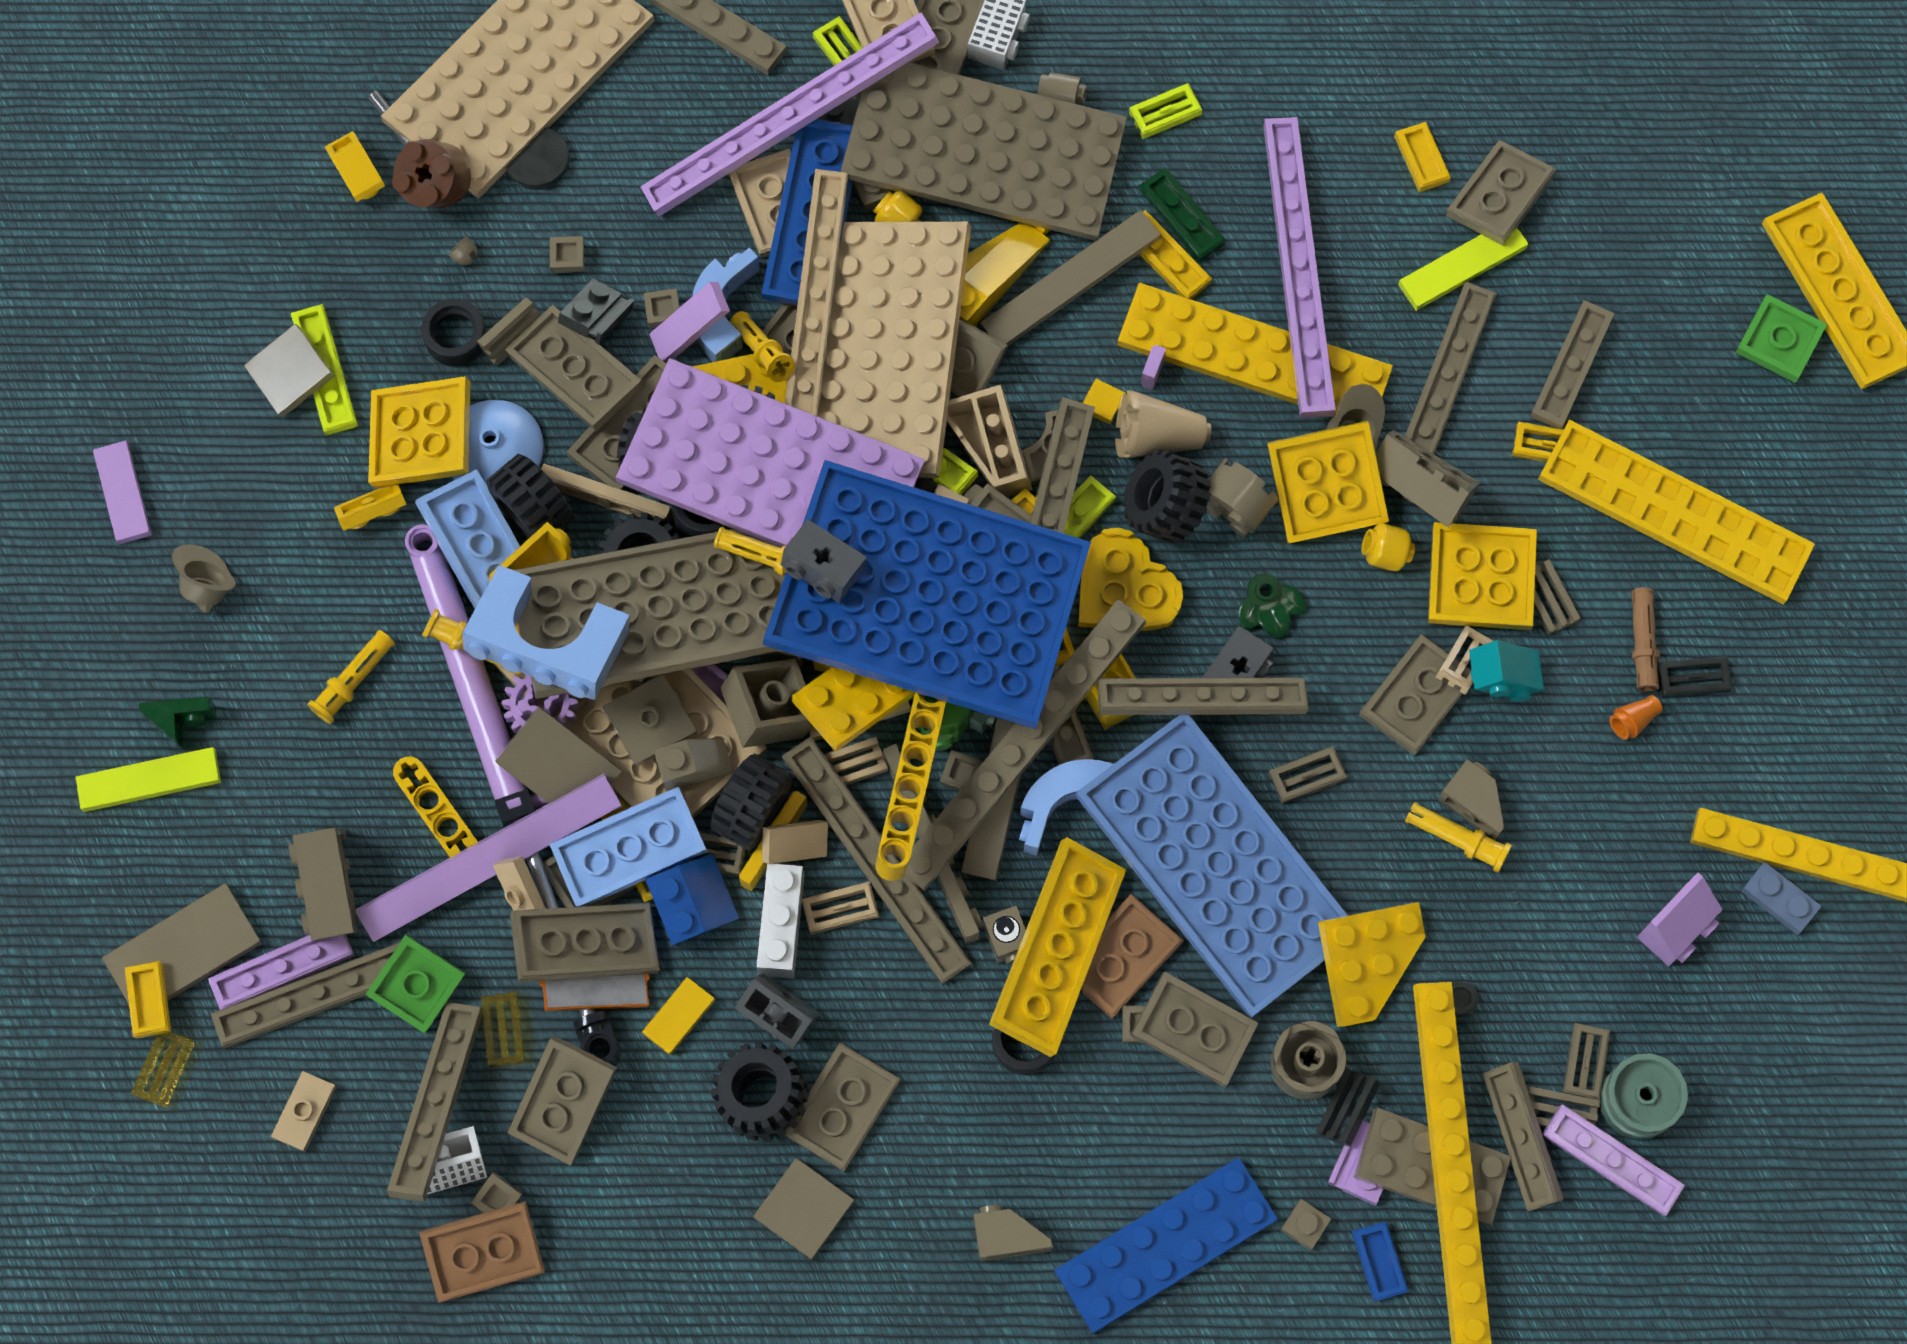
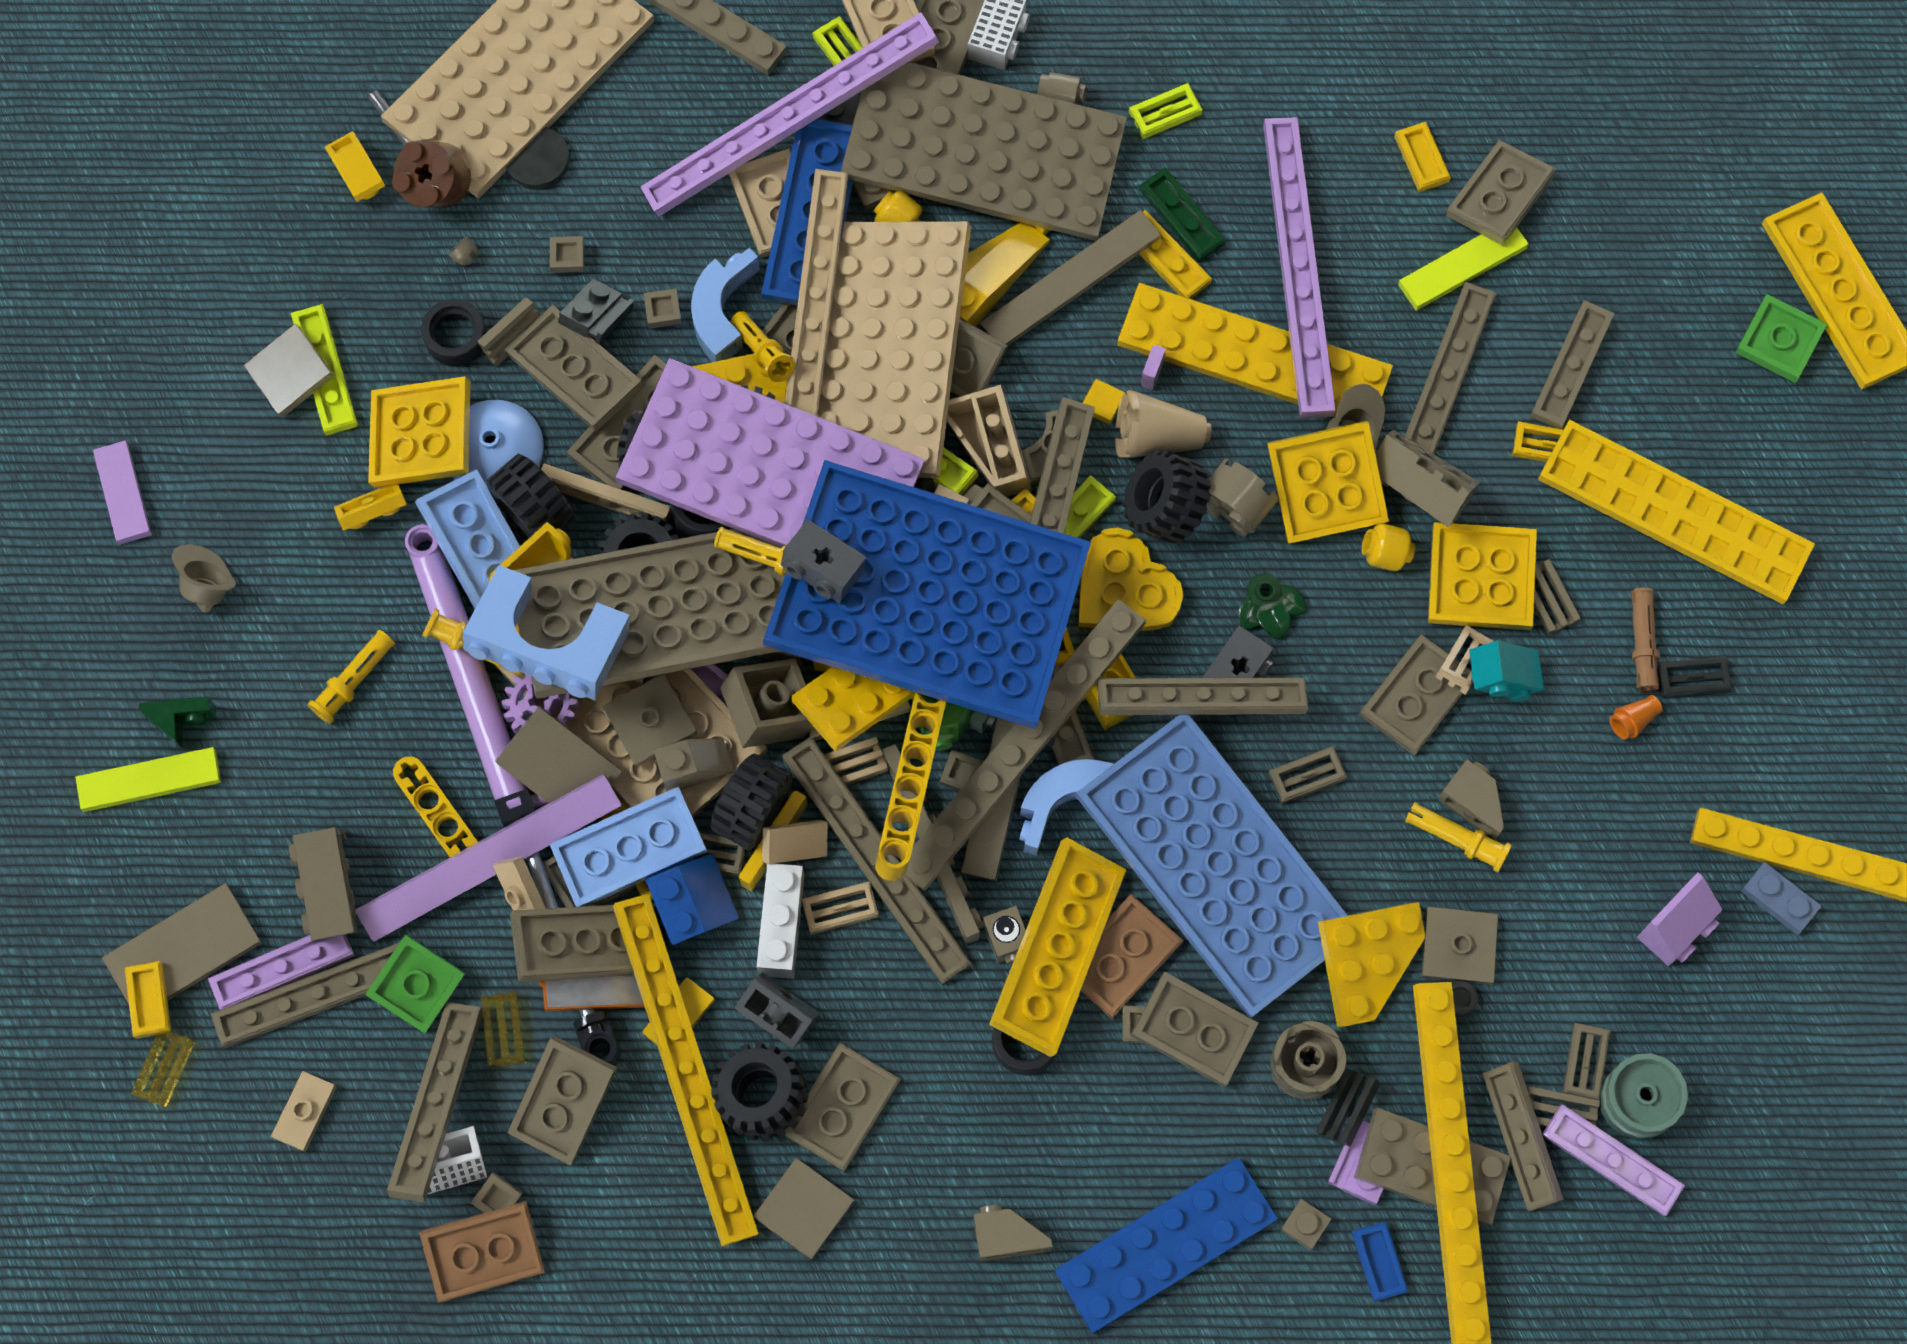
lavender tile [649,282,730,363] -> none
none -> yellow plate [613,894,758,1247]
none -> dark tan plate [1421,907,1498,985]

